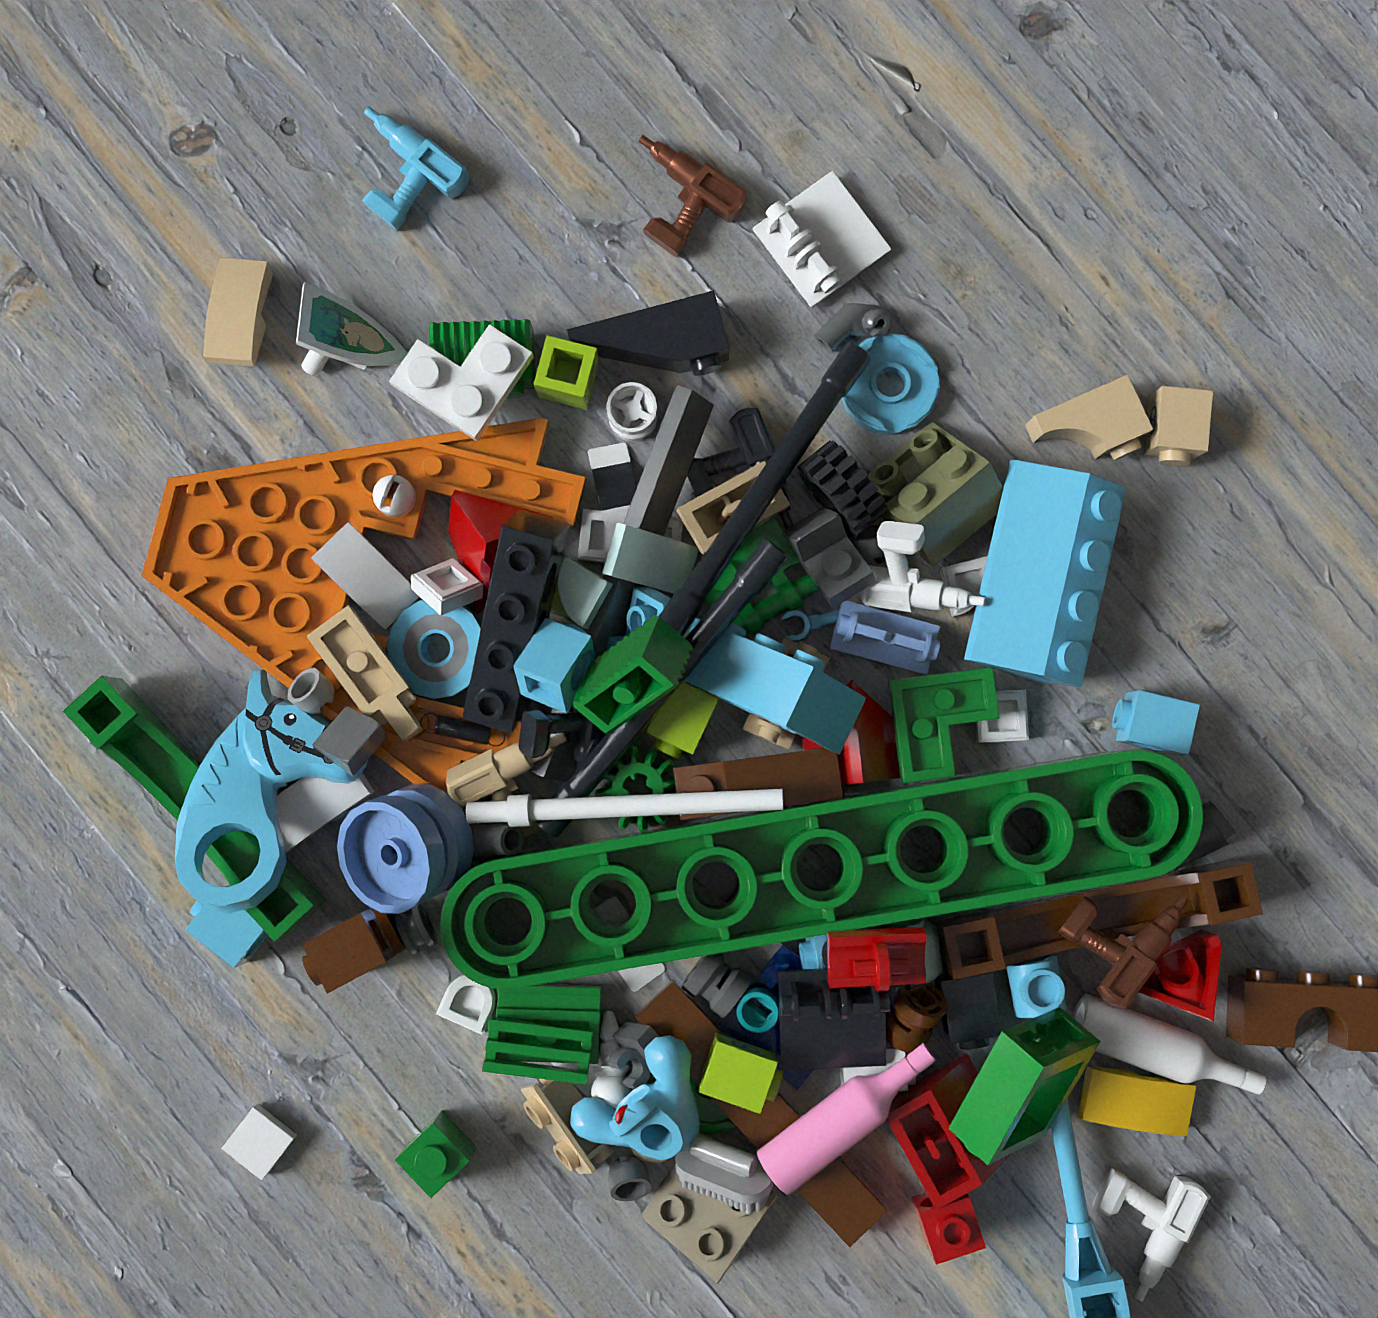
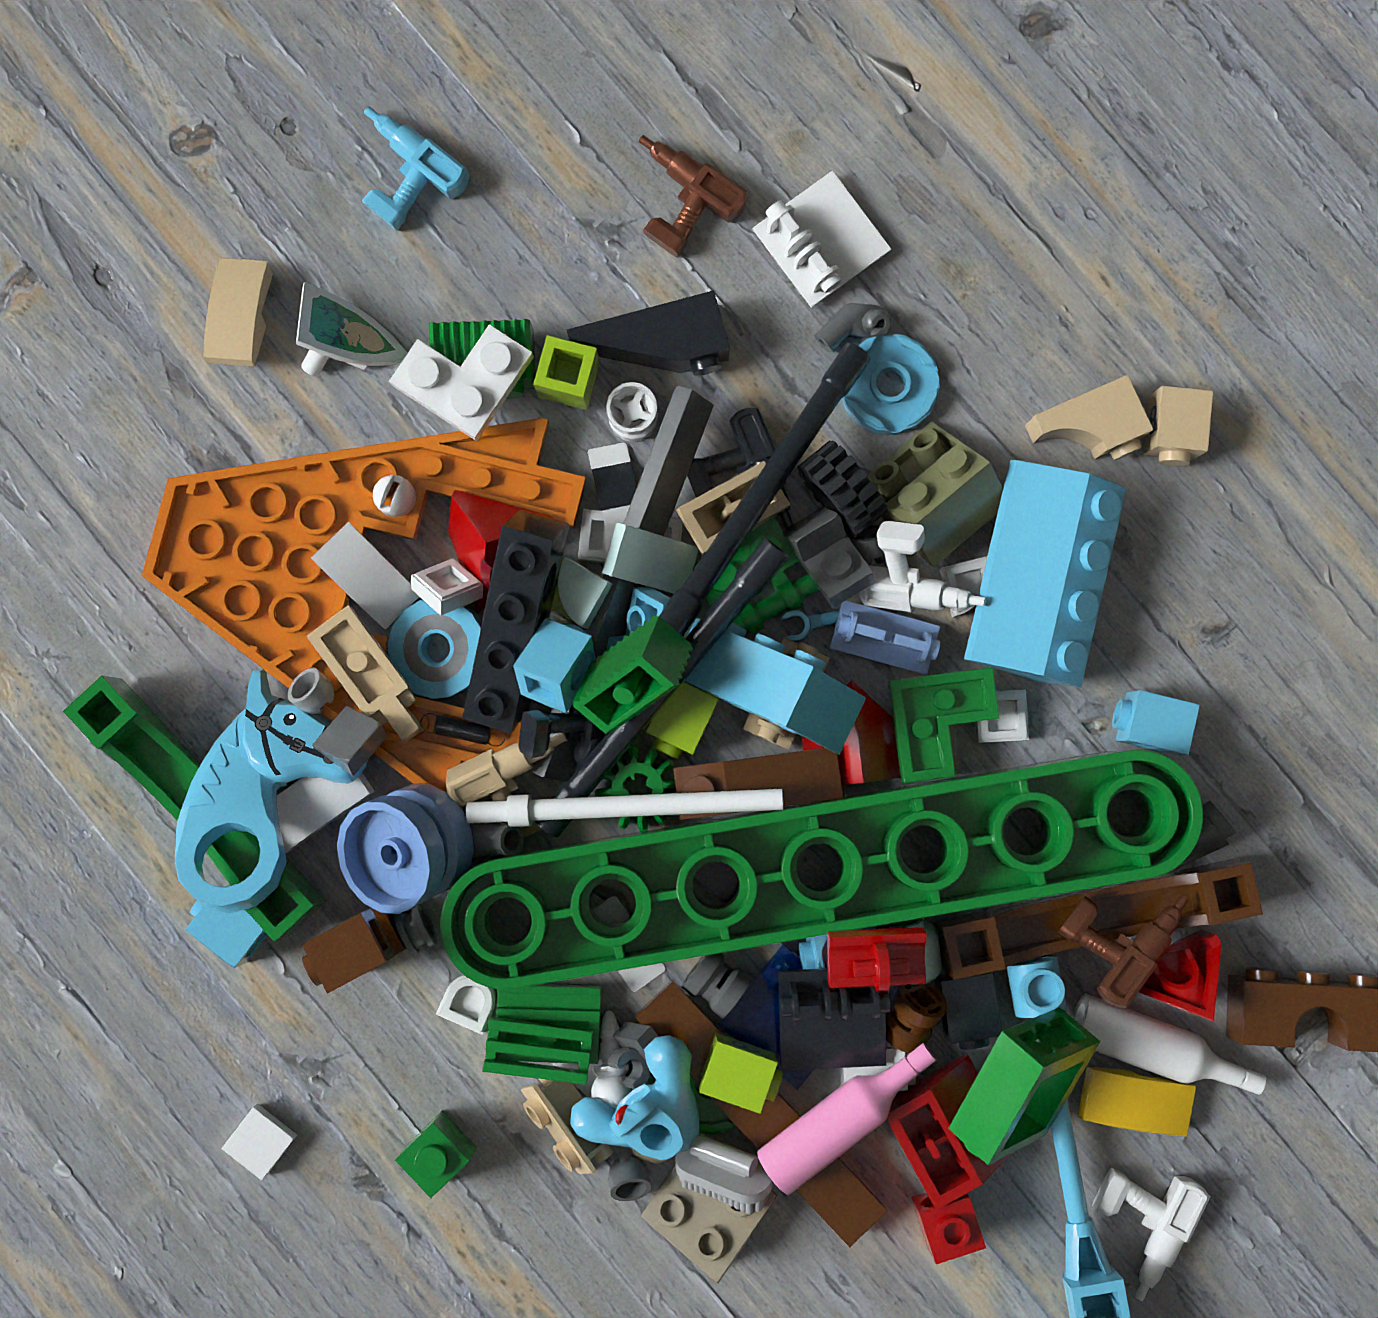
teal hinge [737,987,779,1033] -> none

